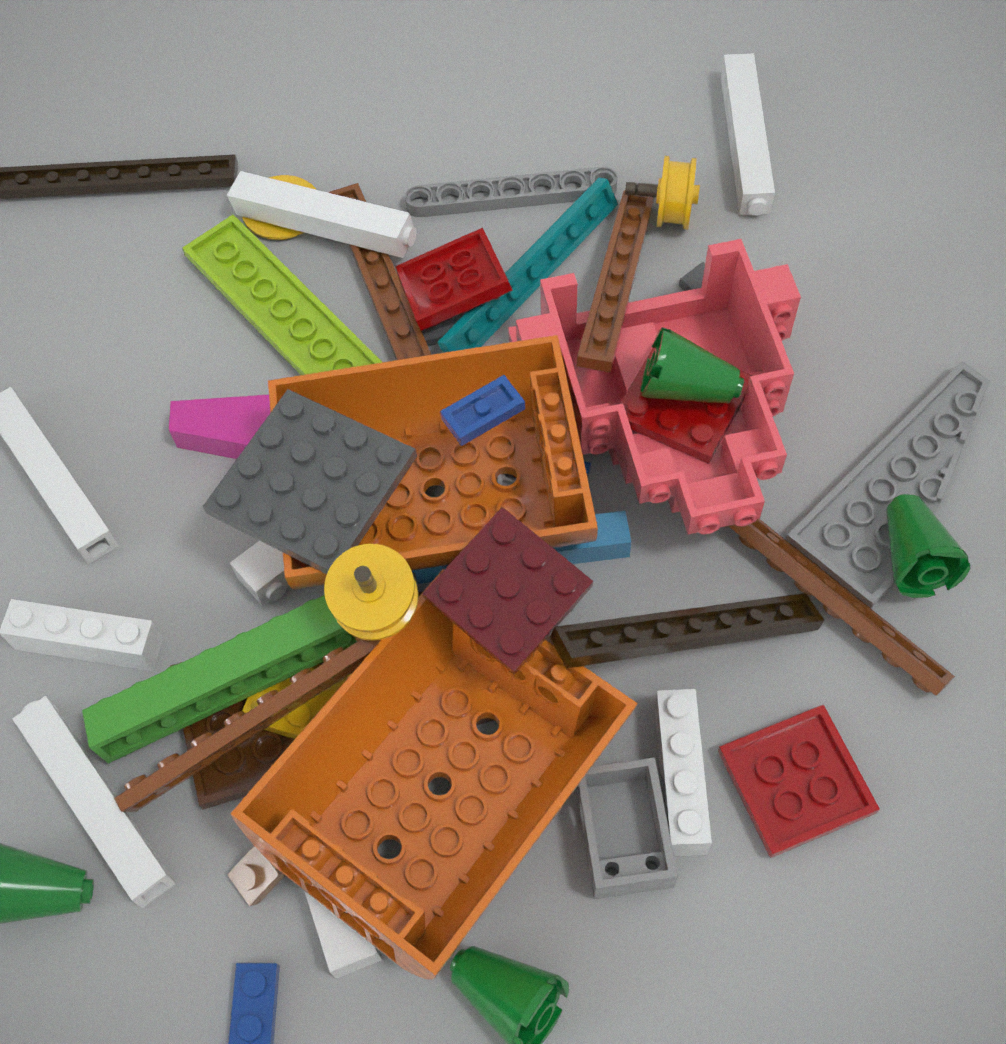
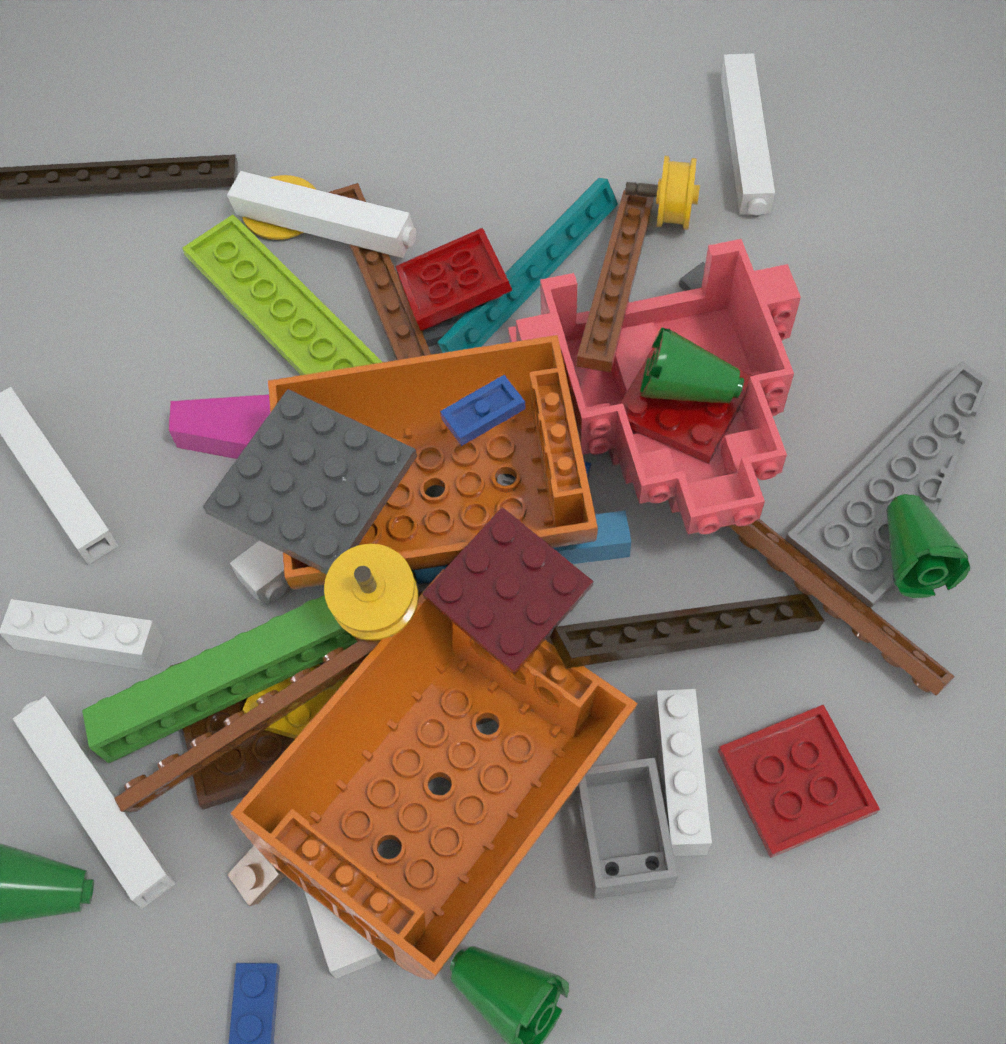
light grey beam [405,167,618,217] -> none

